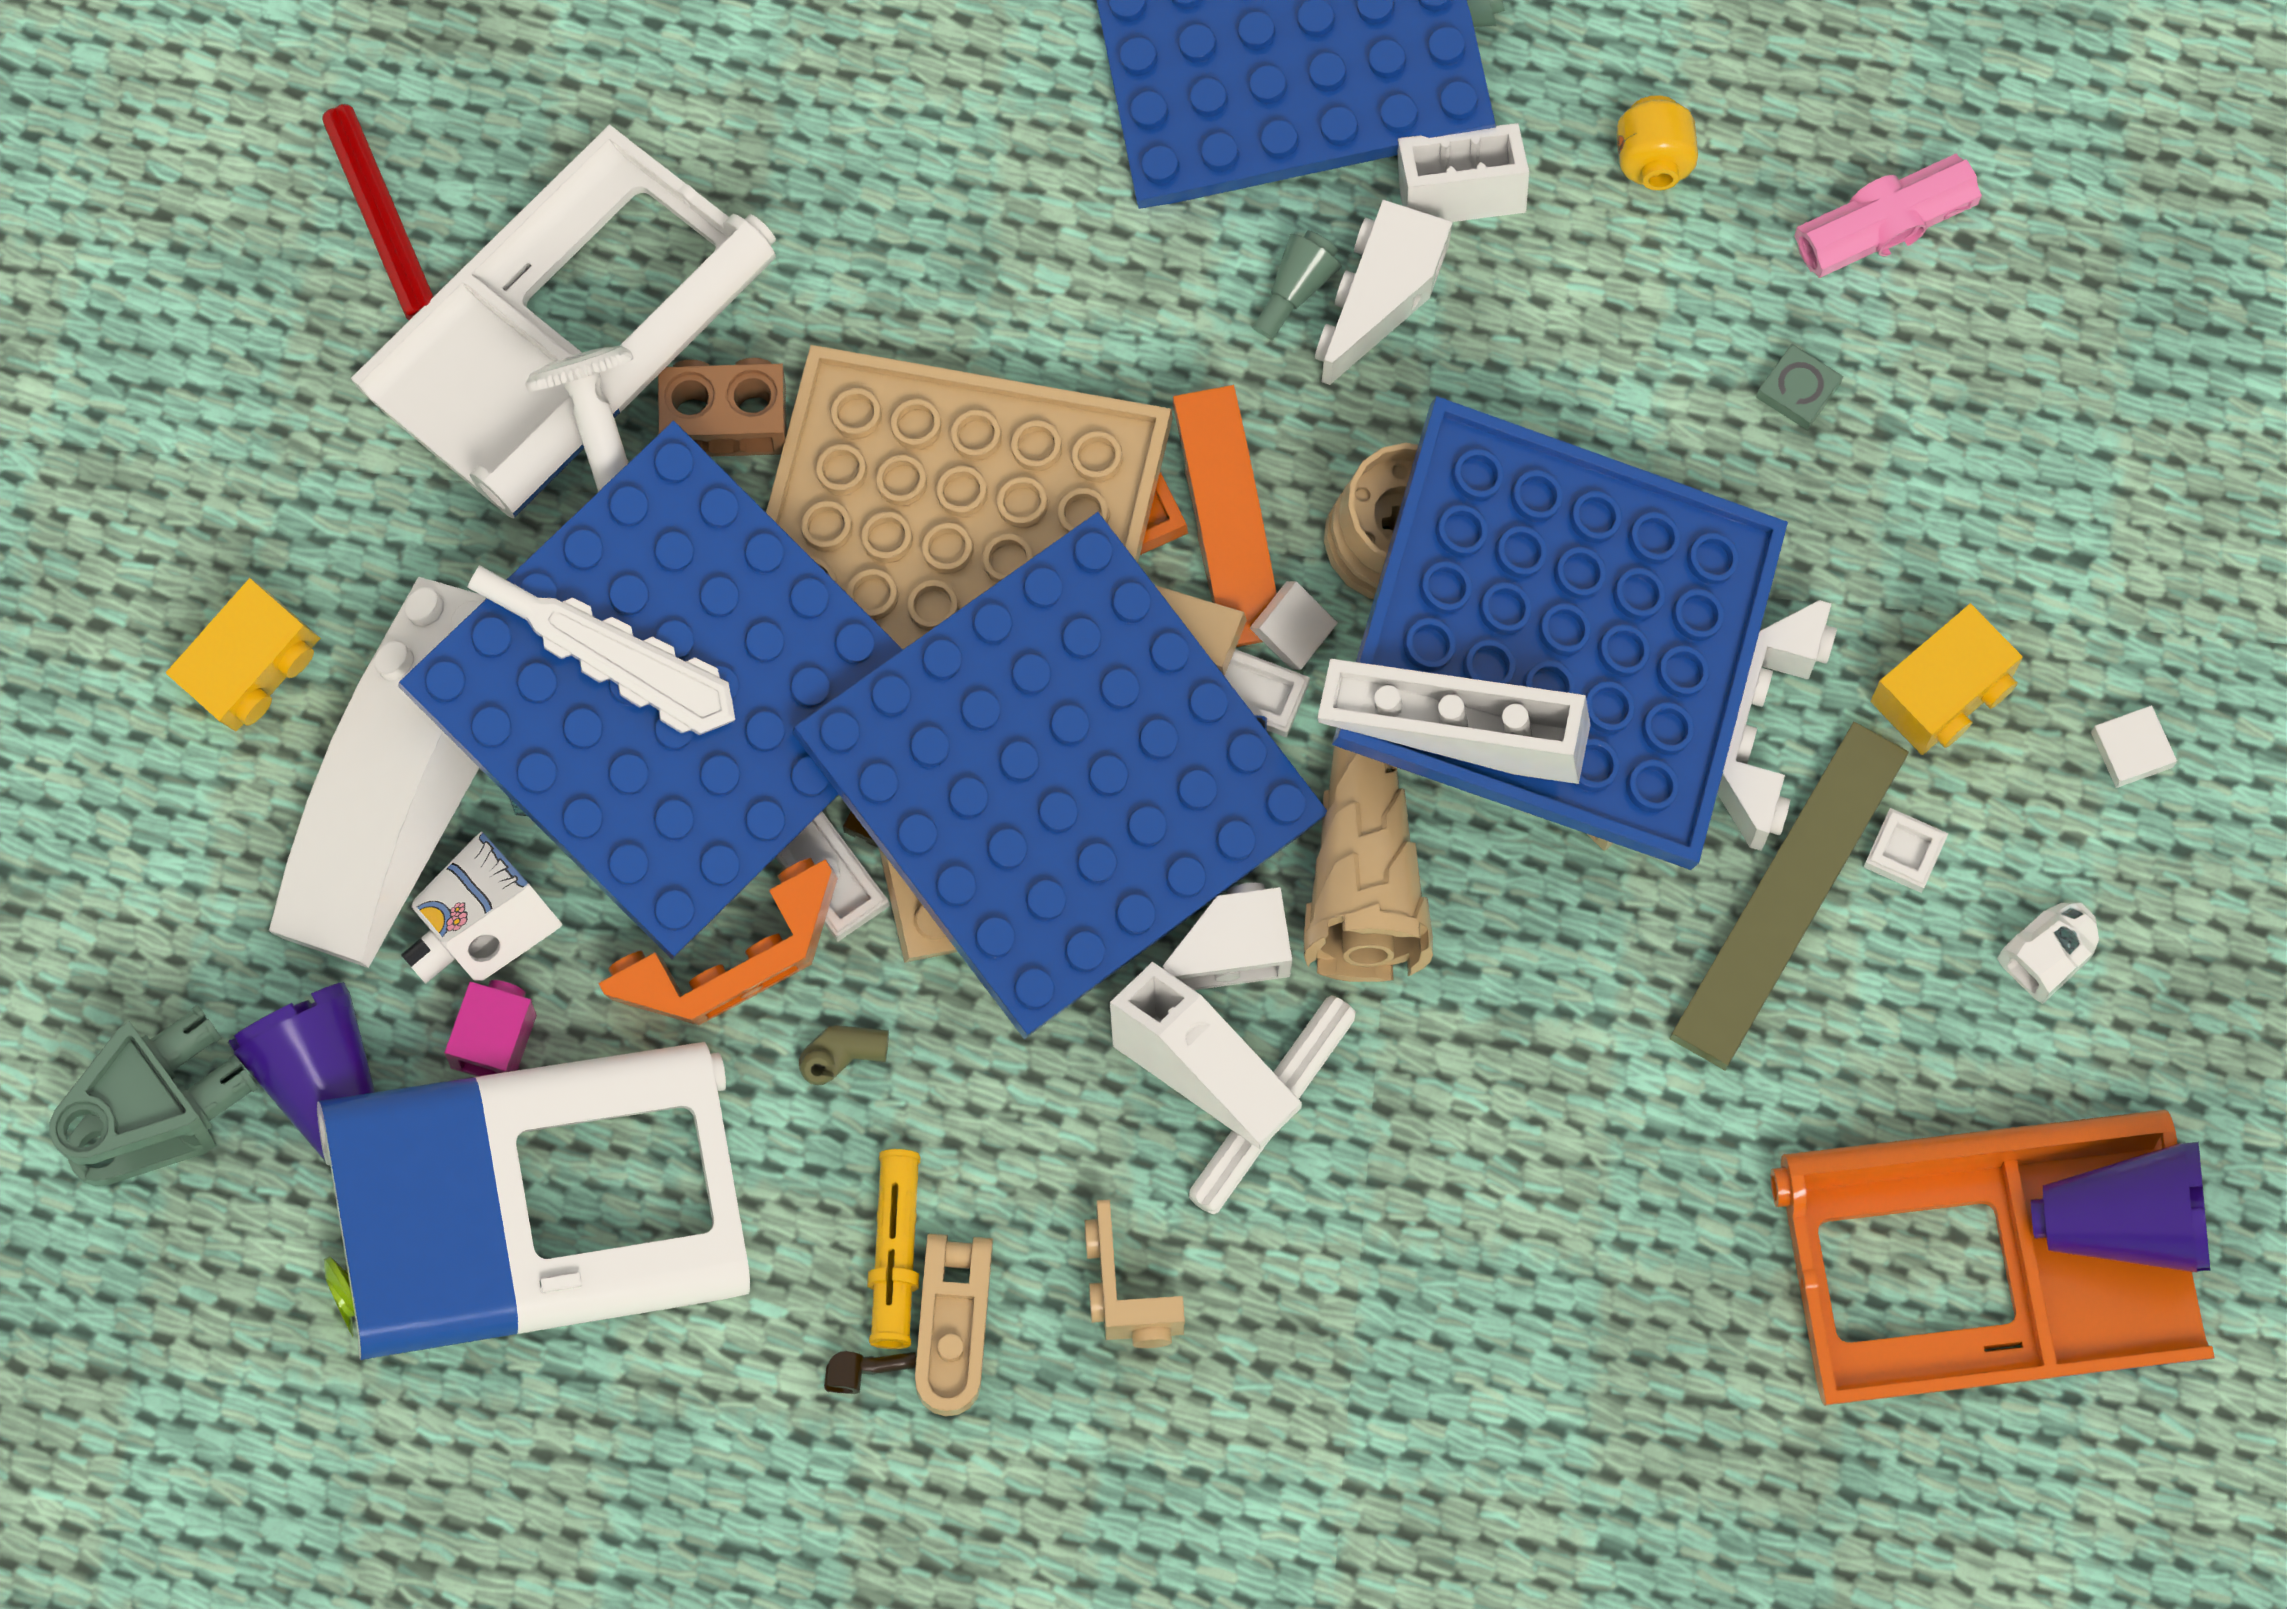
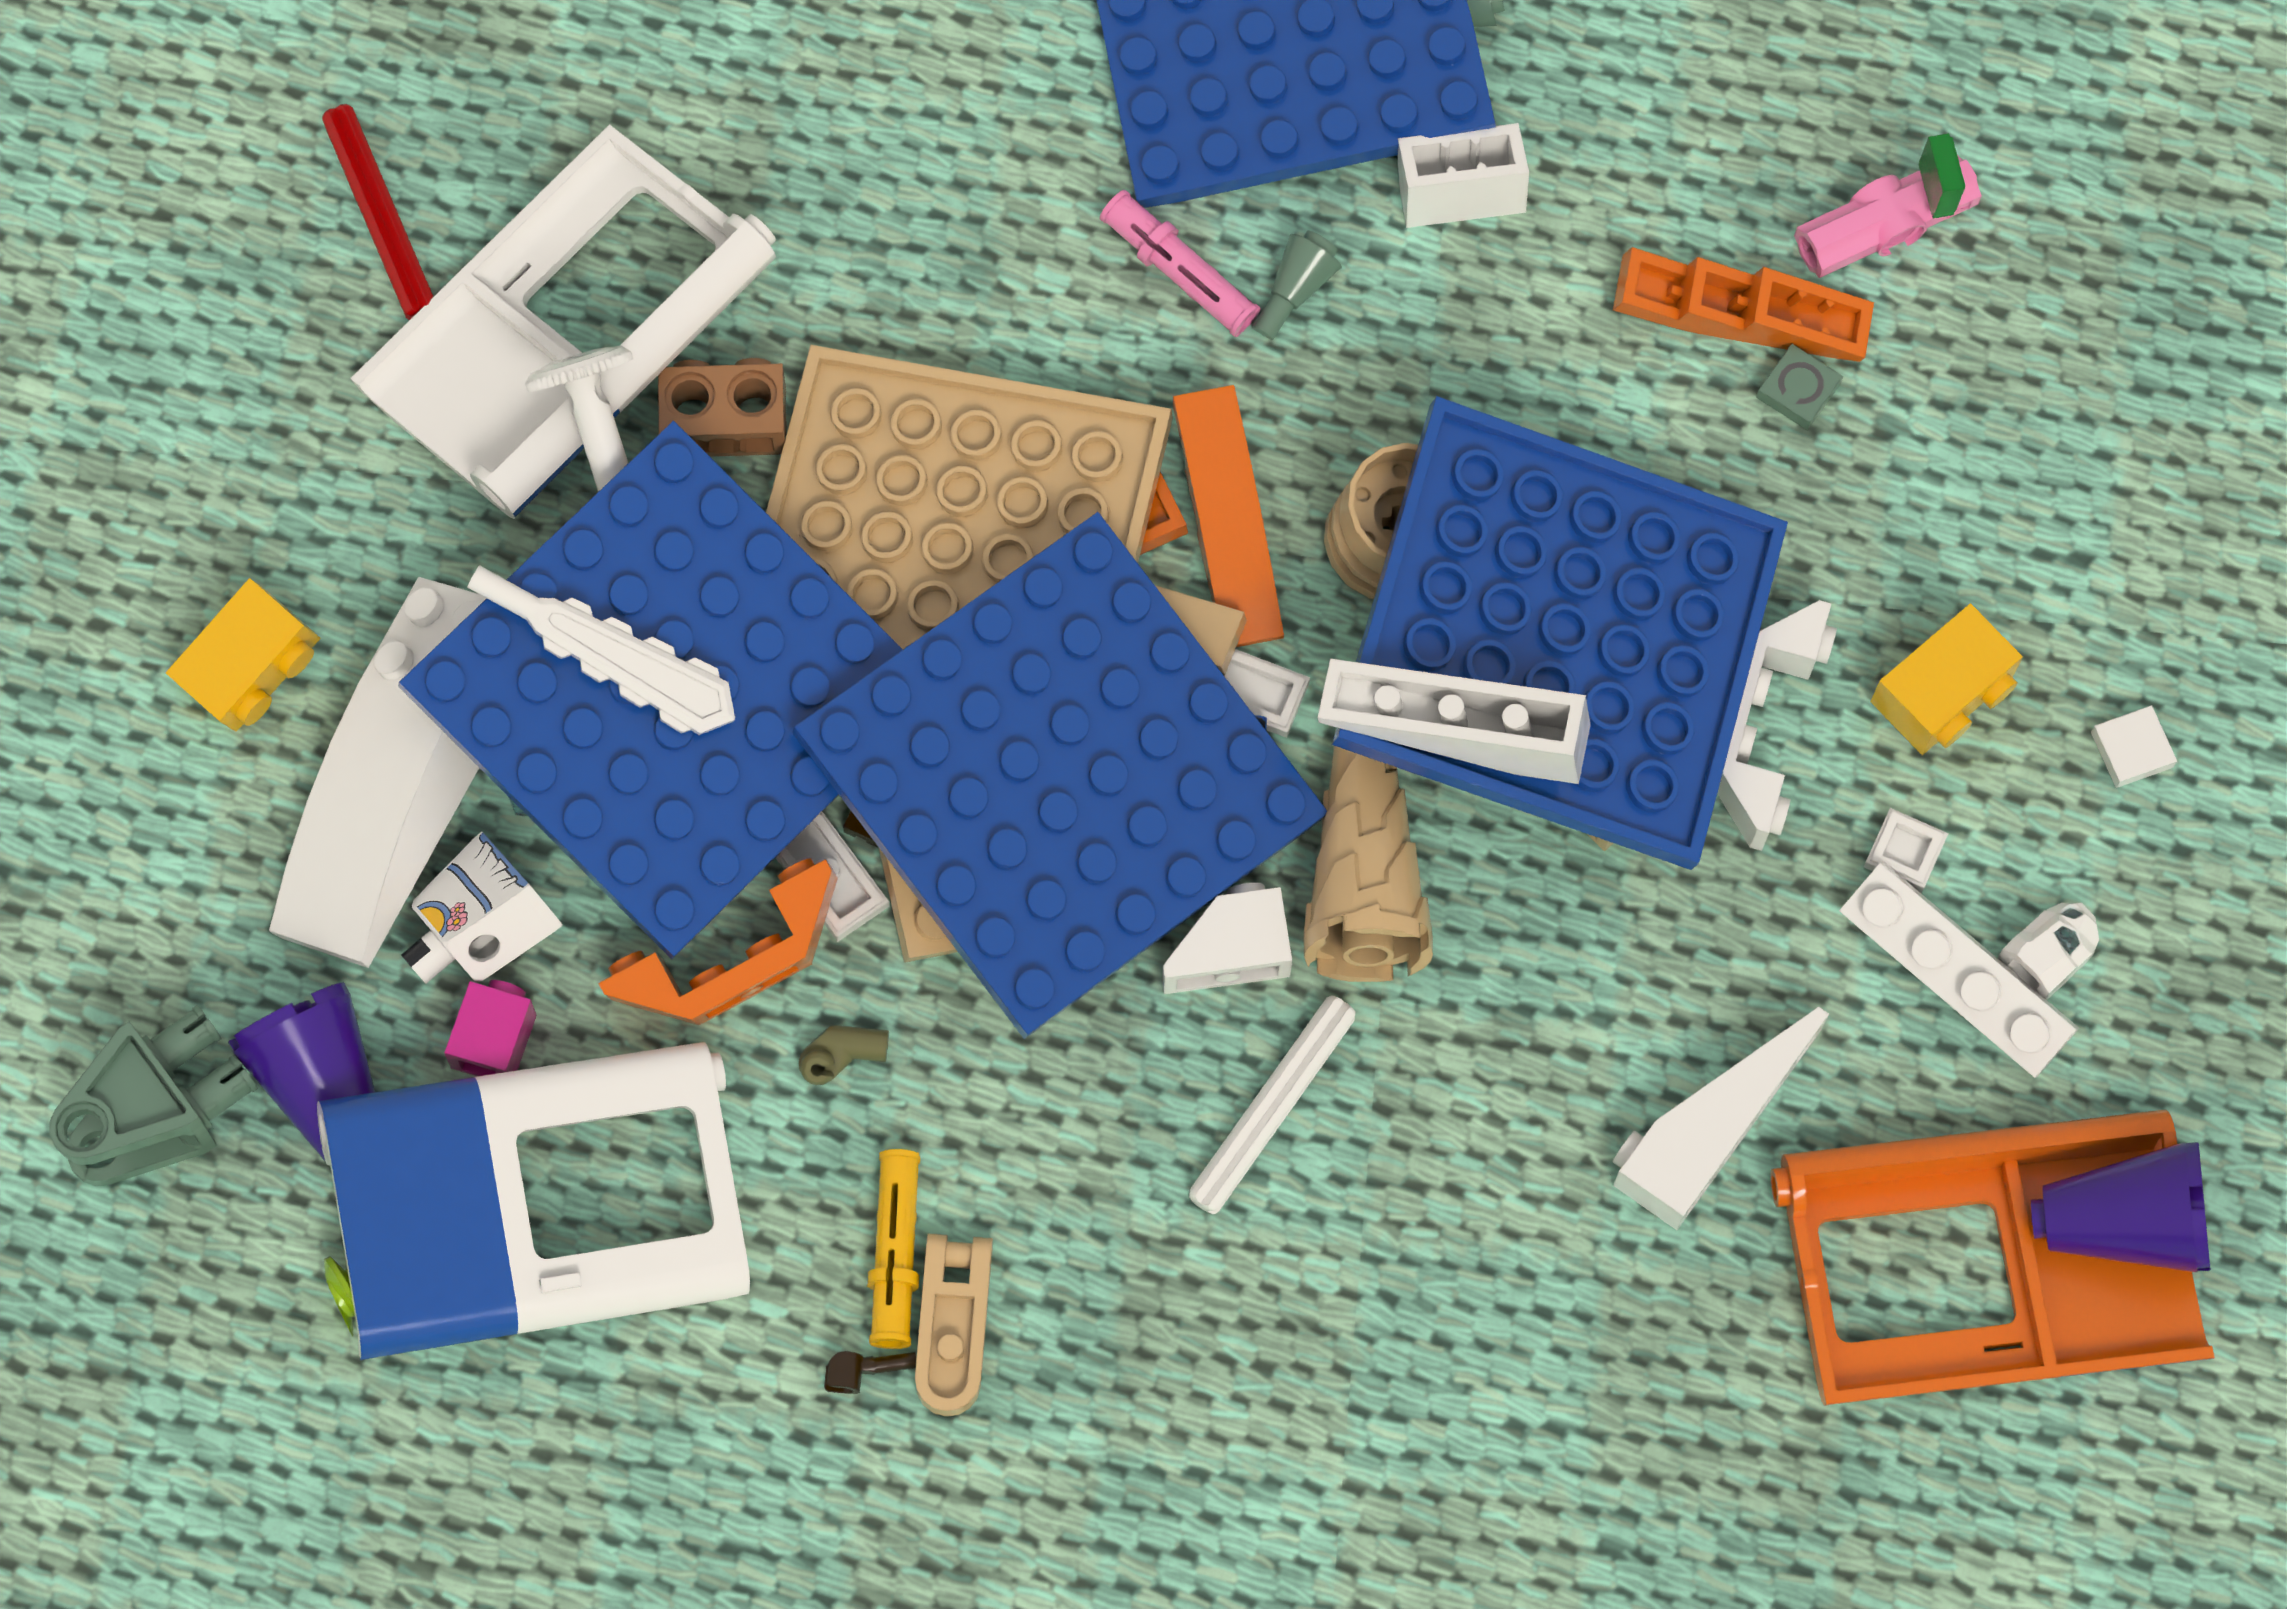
tan bracket [1085,1200,1185,1348] -> none
white slope [1110,962,1302,1149] -> none
white tile [1250,581,1338,670] -> none
white slope [1315,200,1453,385] -> none
yellow head [1616,95,1698,190] -> none
olive tile [1670,722,1909,1071] -> none
none -> bright pink pin [1099,190,1261,337]
none -> orange slope [1613,247,1874,362]
none -> white slope [1613,1007,1829,1230]
none -> white plate [1839,862,2079,1078]
none -> green tile [1918,133,1966,218]

